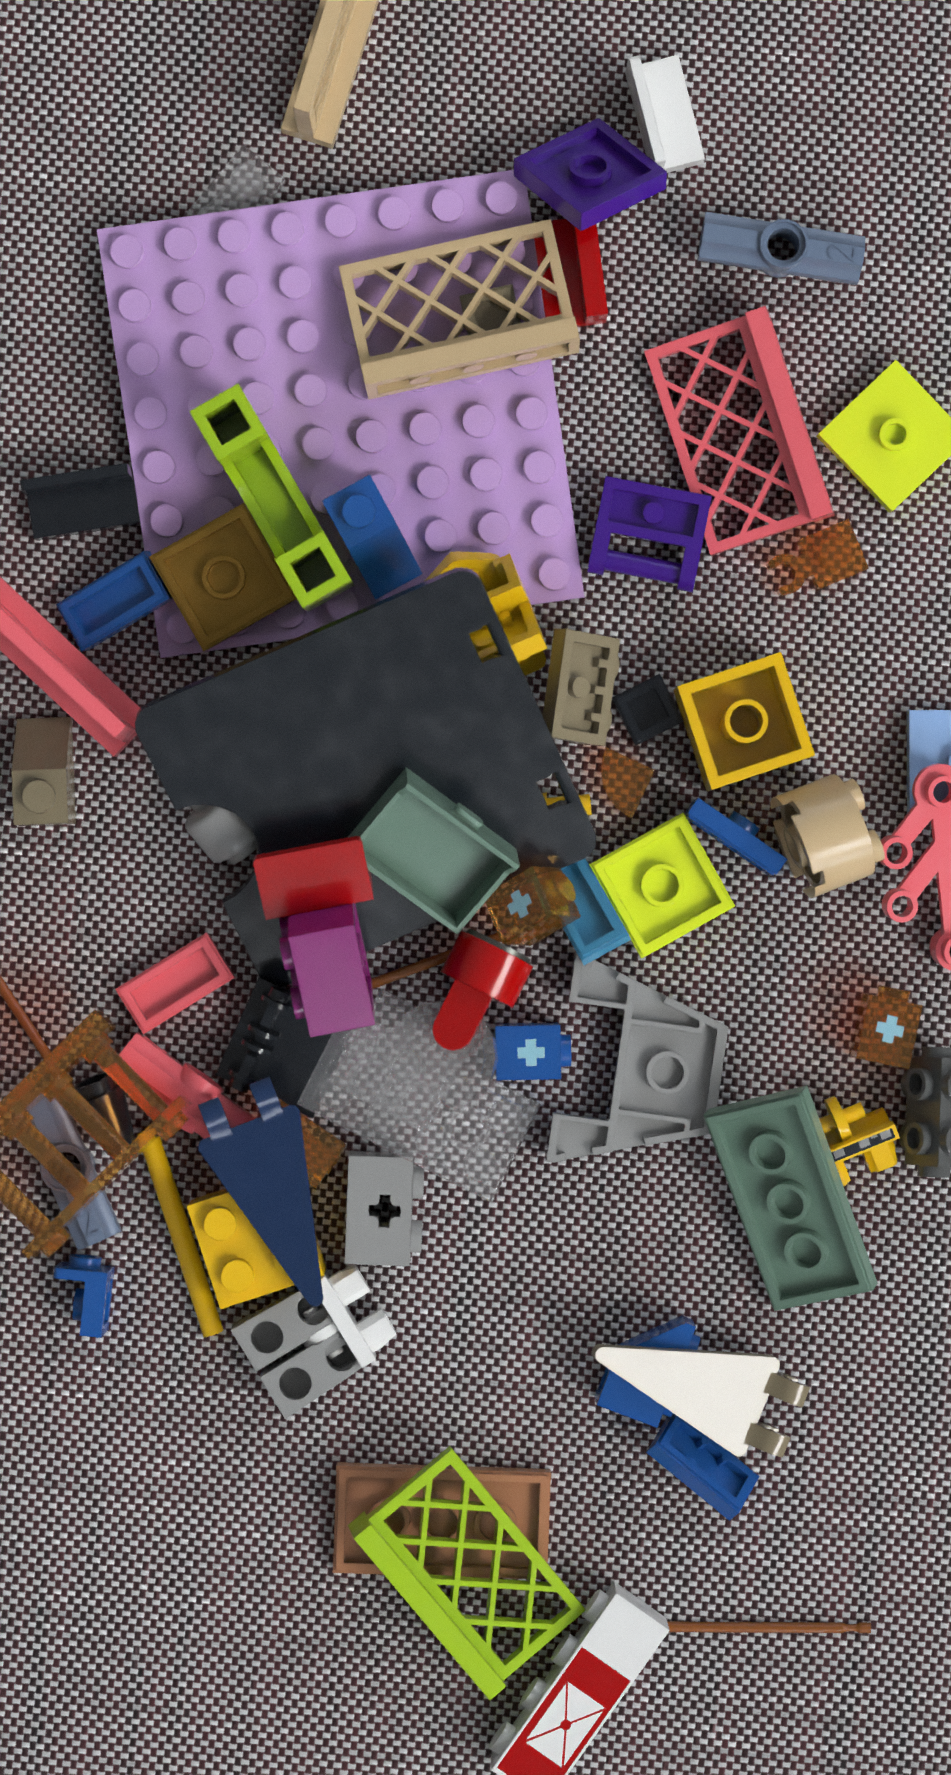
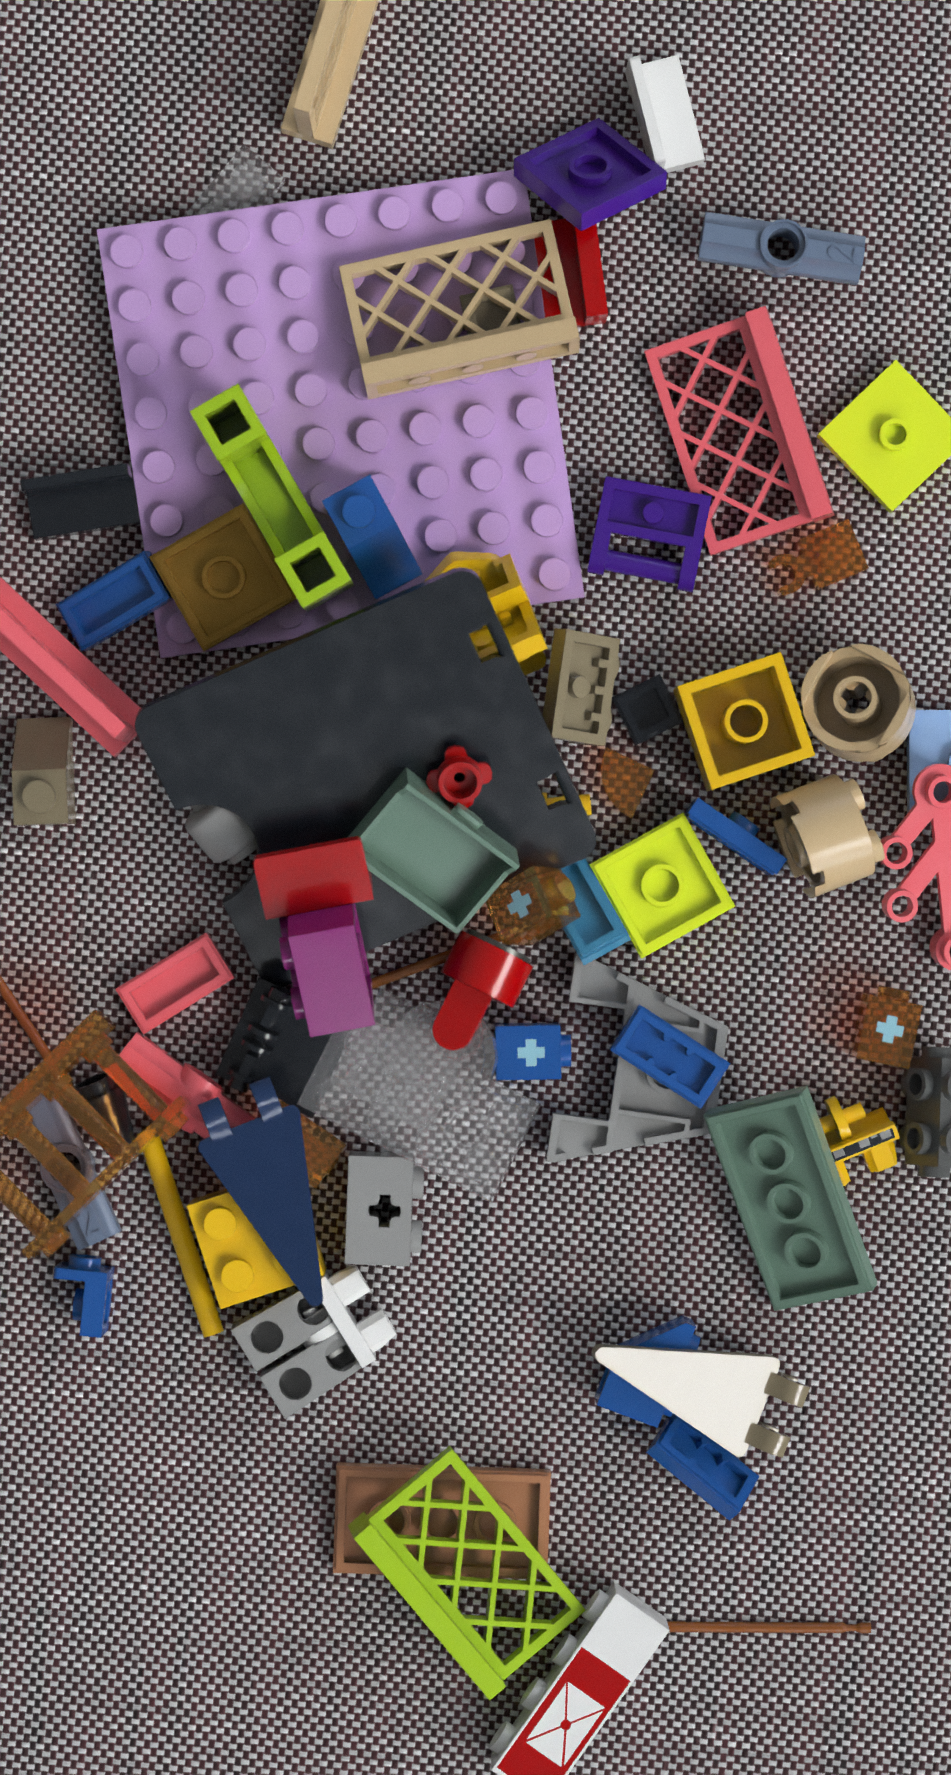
none -> red plate [427,745,492,808]
none -> blue plate [609,1004,731,1109]
none -> tan brick [801,644,916,762]

